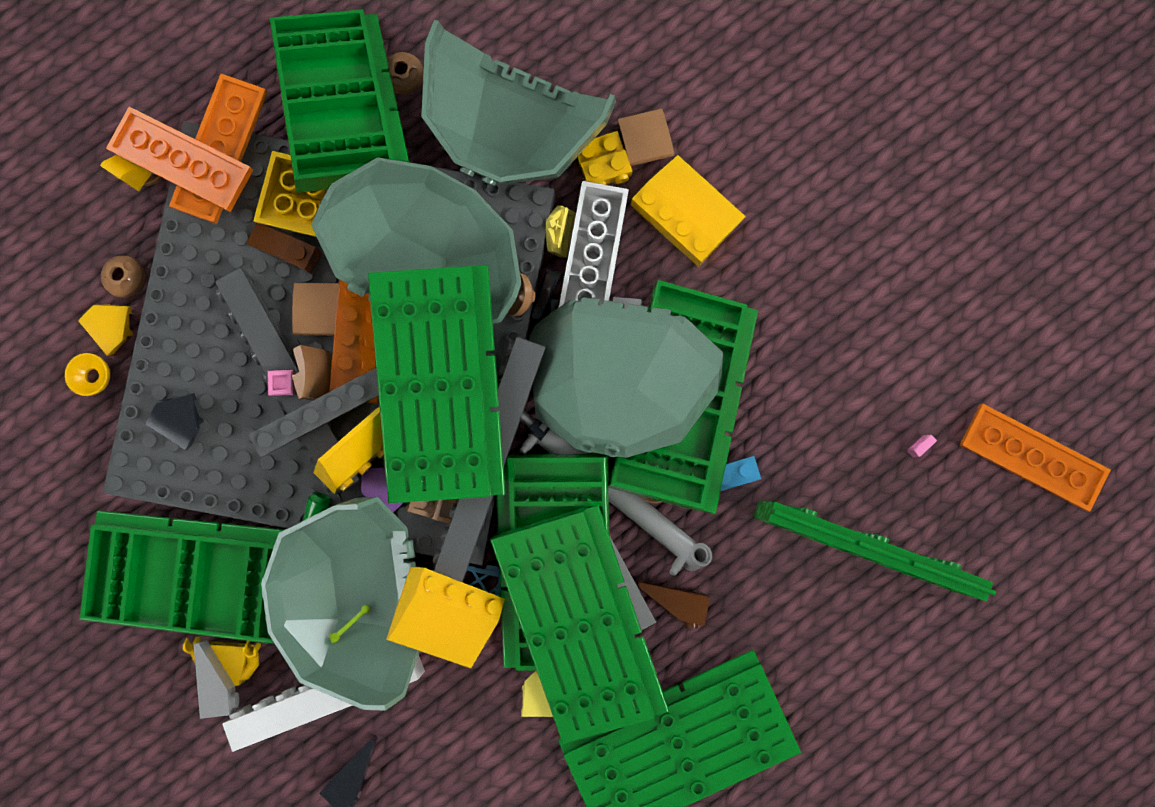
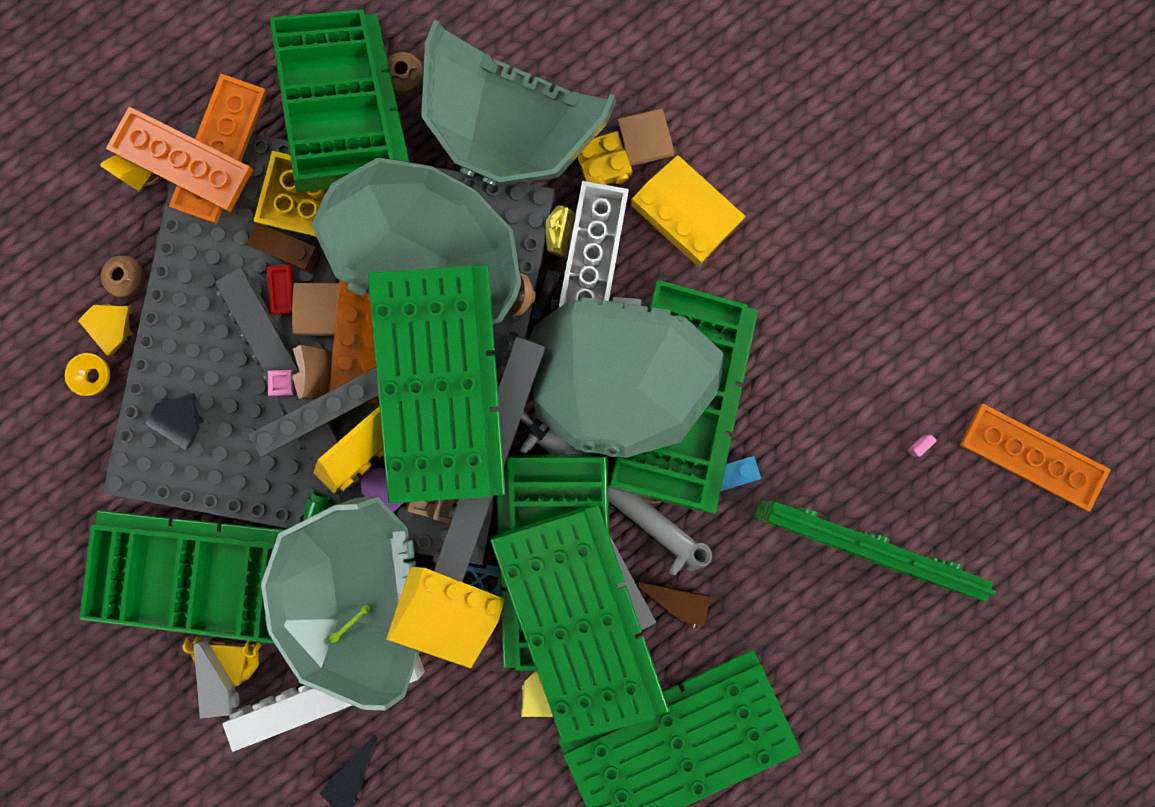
none -> red tile [266,265,294,316]

